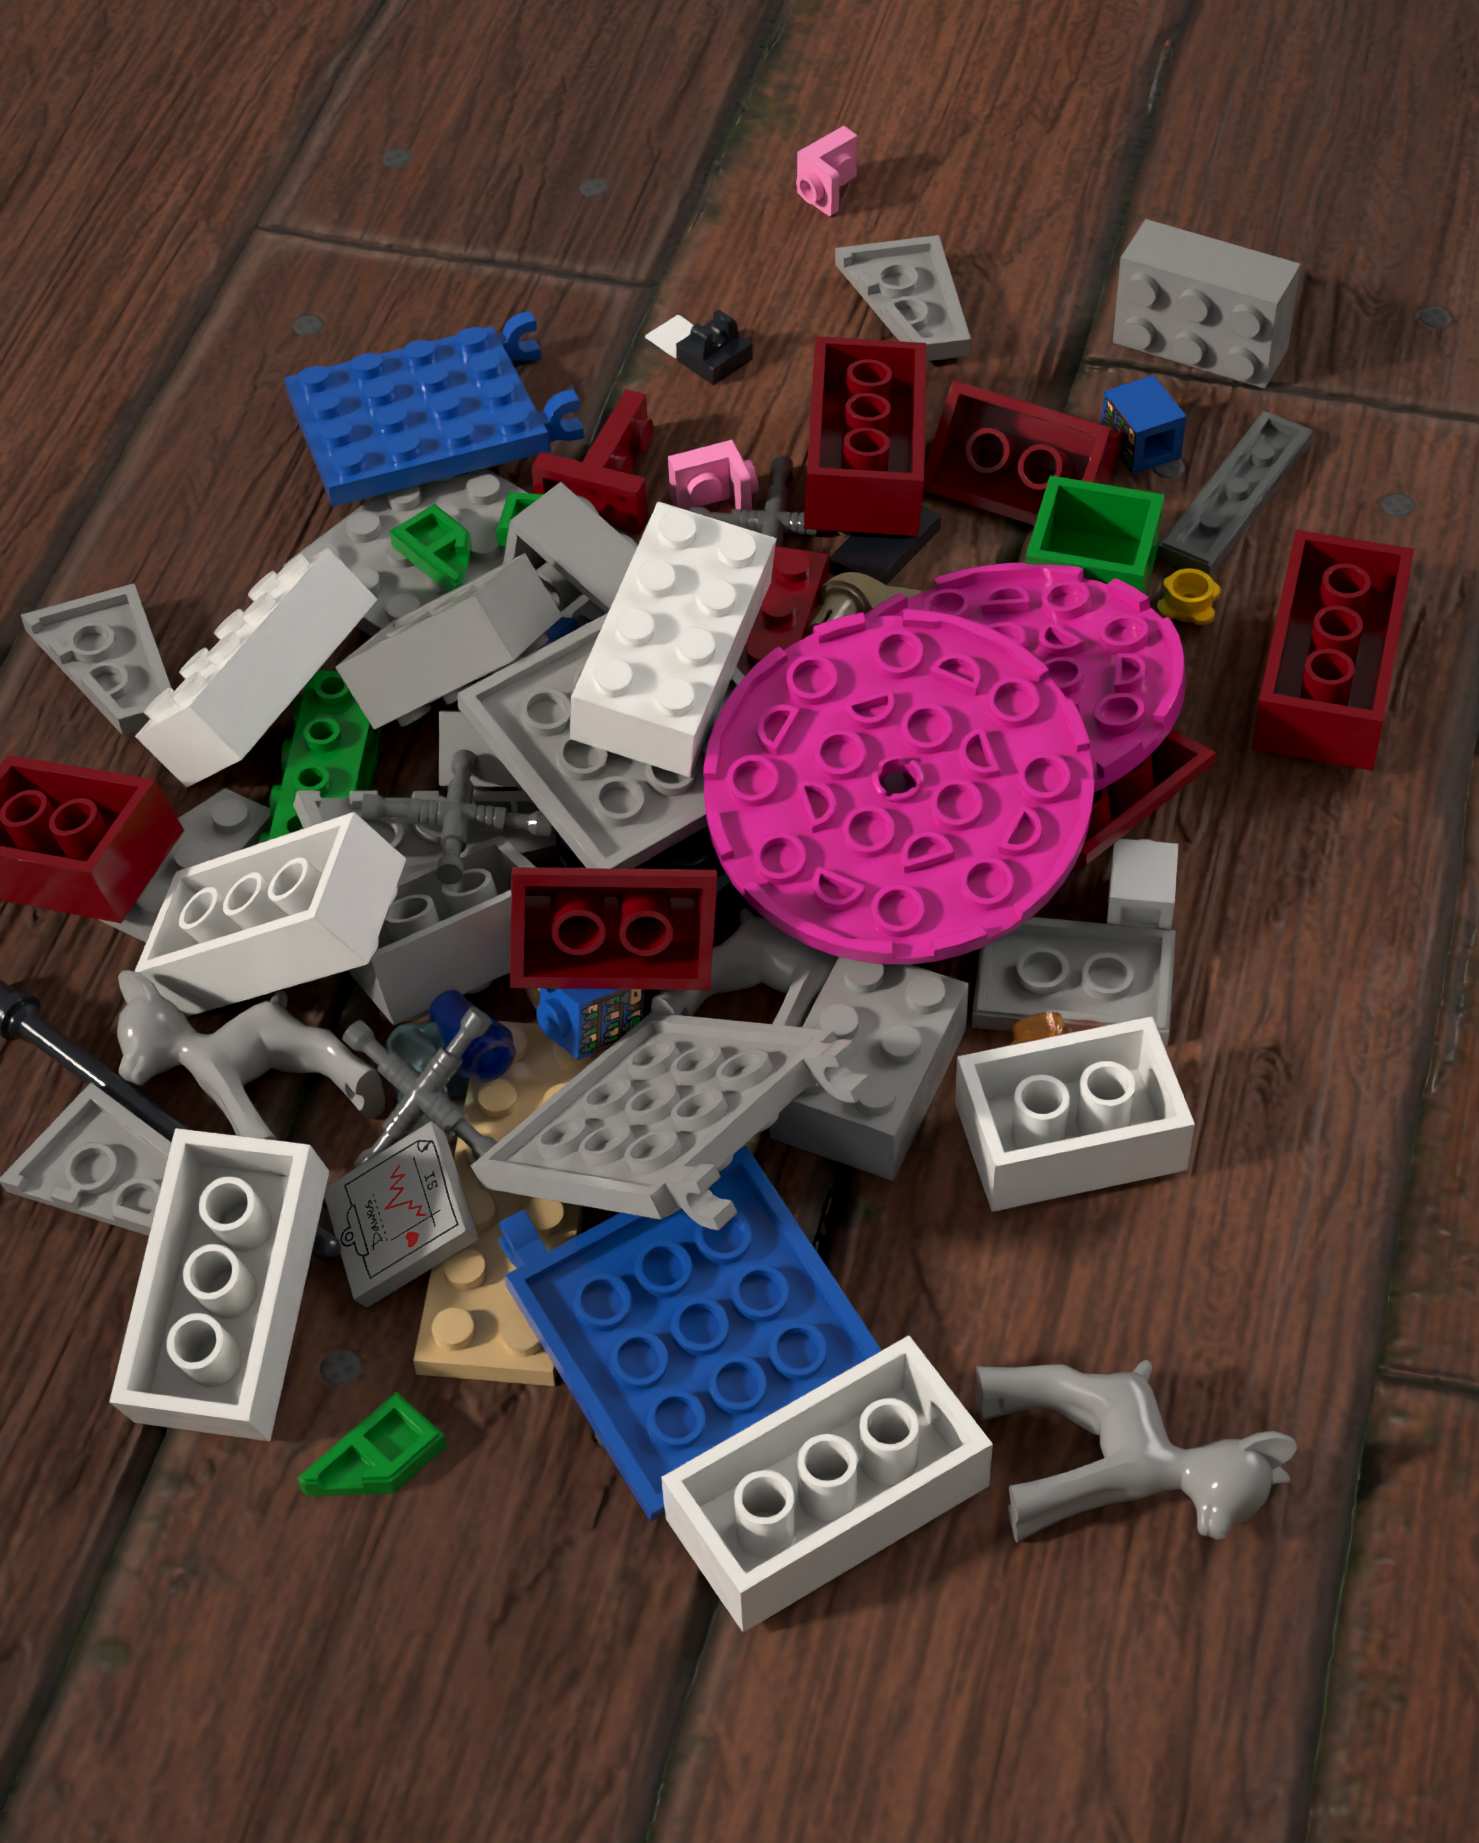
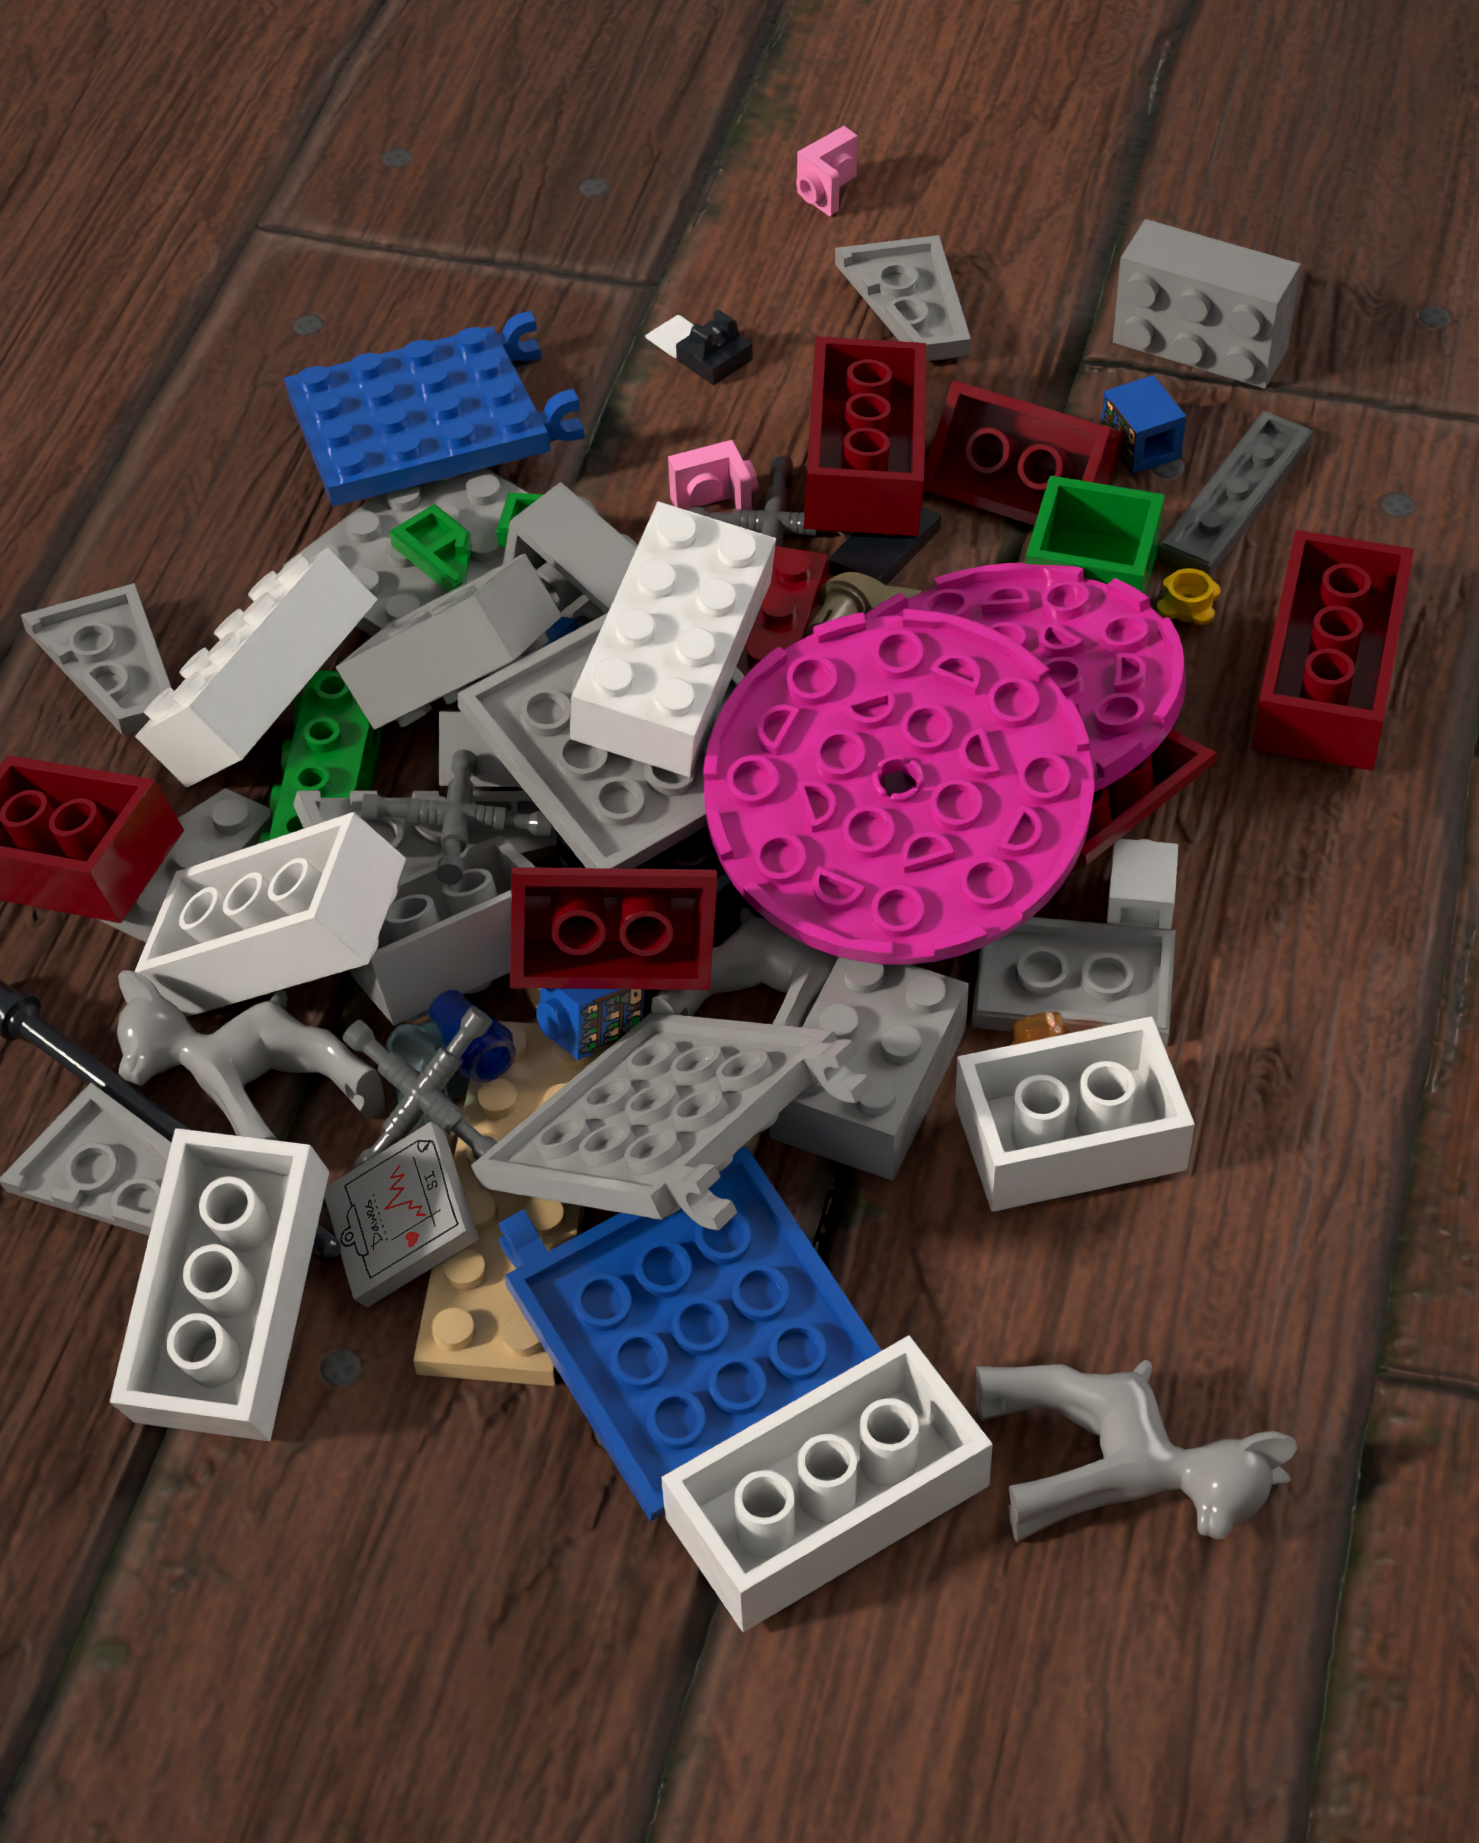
green tile [297,1392,447,1496] -> none
dark red bracket [531,389,654,534] -> none

